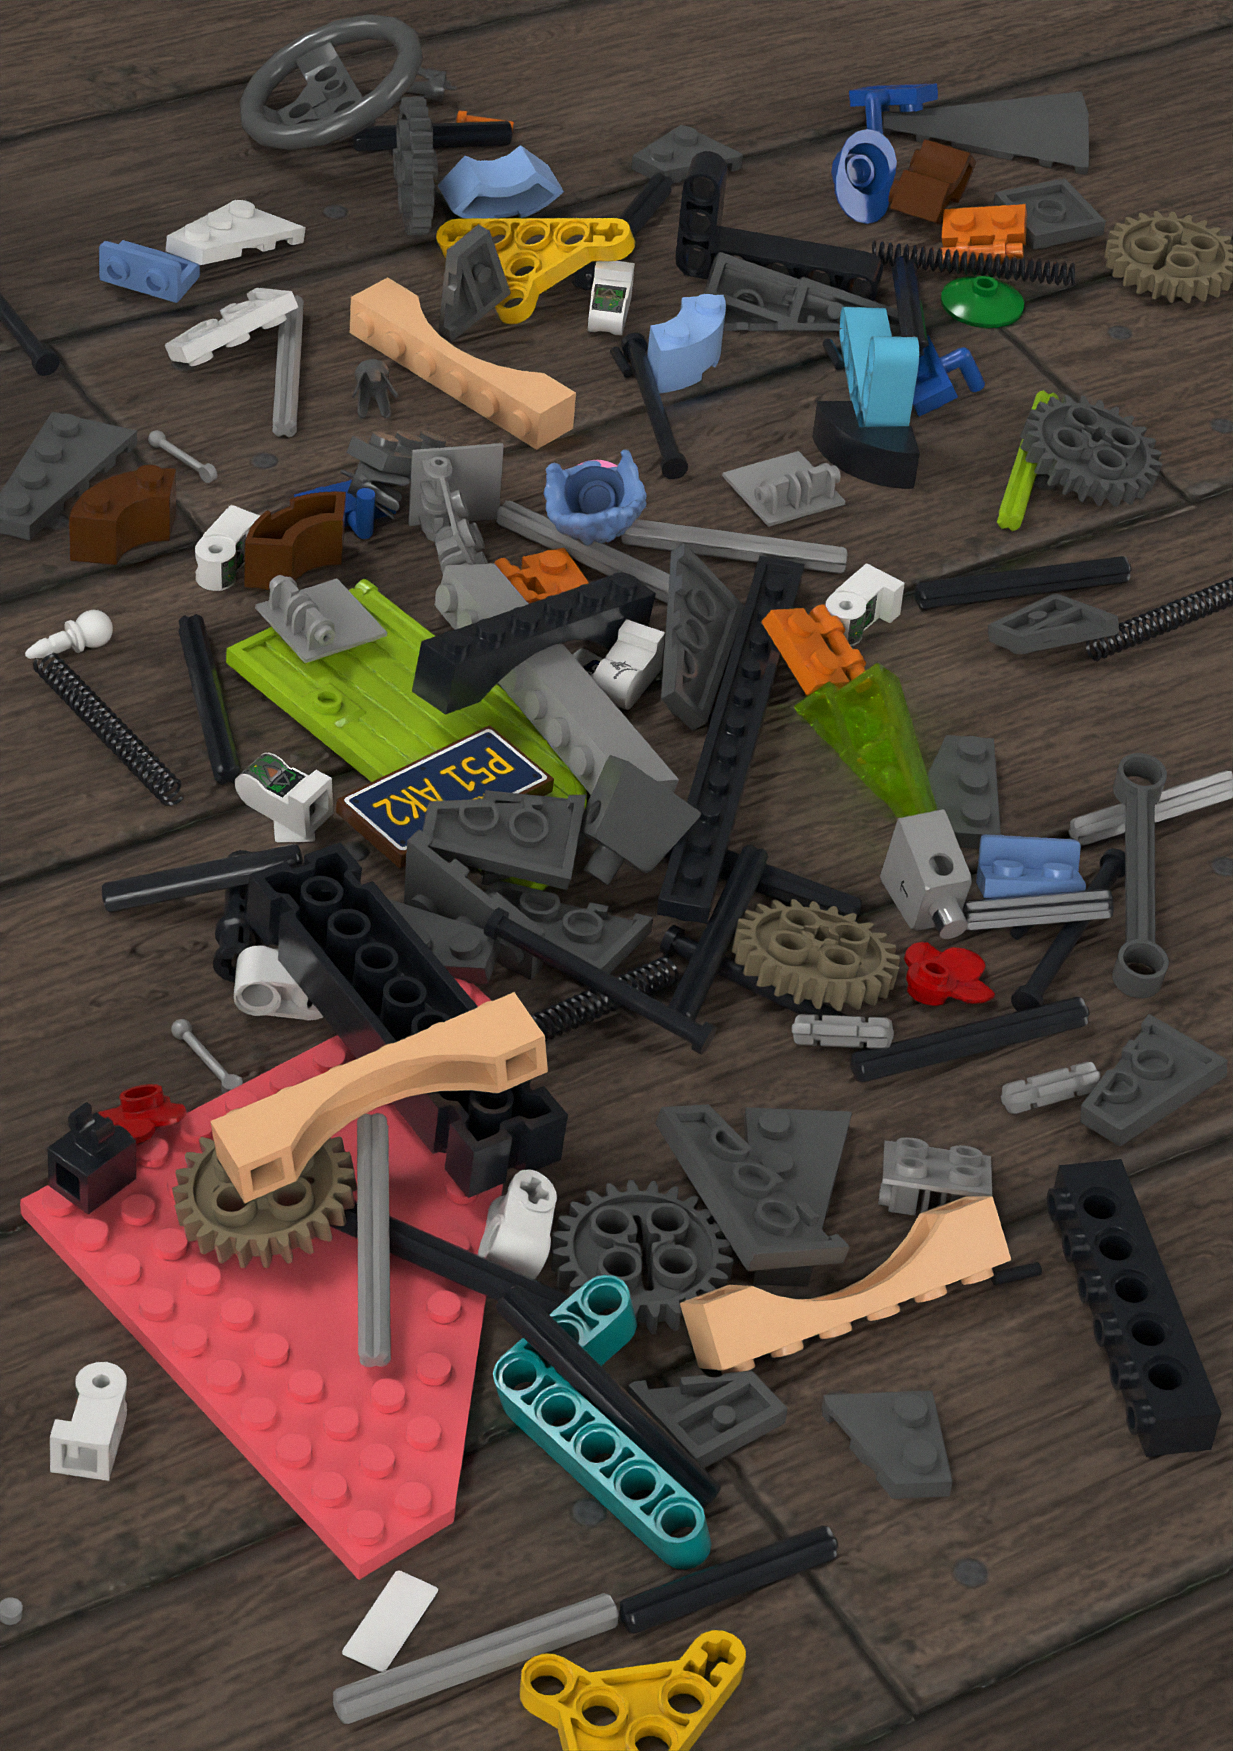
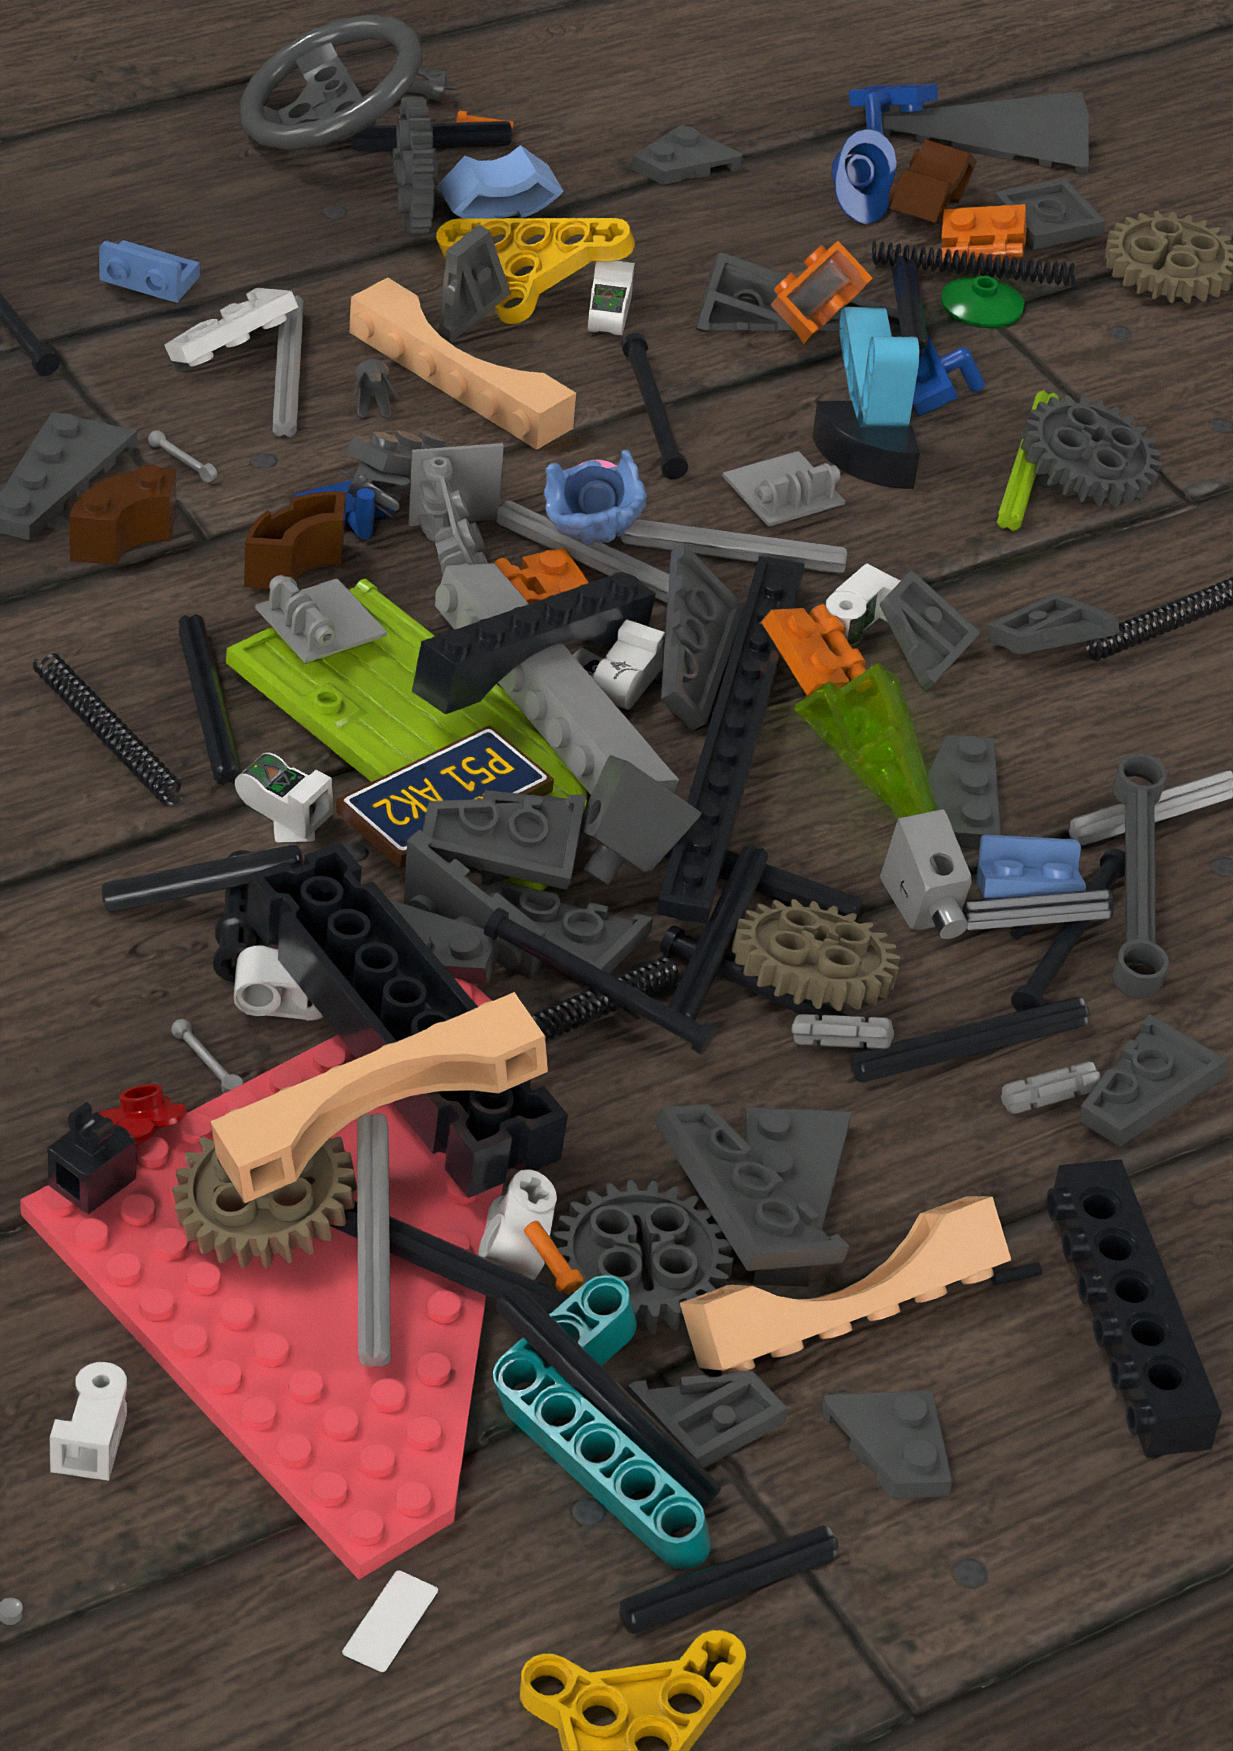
white bar [25,610,113,659] -> none
white wing [165,200,306,265] -> none
white leg [195,505,260,591] -> none
light grey axle [333,1593,619,1724] -> none
black axle [572,173,673,291] -> none
black piece [610,346,633,378] -> none
light blue brick [647,294,726,393] -> none
black beam [675,151,883,301] -> none
black piece [822,339,845,370] -> none
light grey hinge [878,1137,992,1215] -> none
red plate [904,942,995,1006] -> none
black axle [914,556,1131,609] -> none
none -> orange piece [524,1221,585,1295]
none -> orange window [771,241,873,344]
none -> dark grey wing [879,570,981,692]

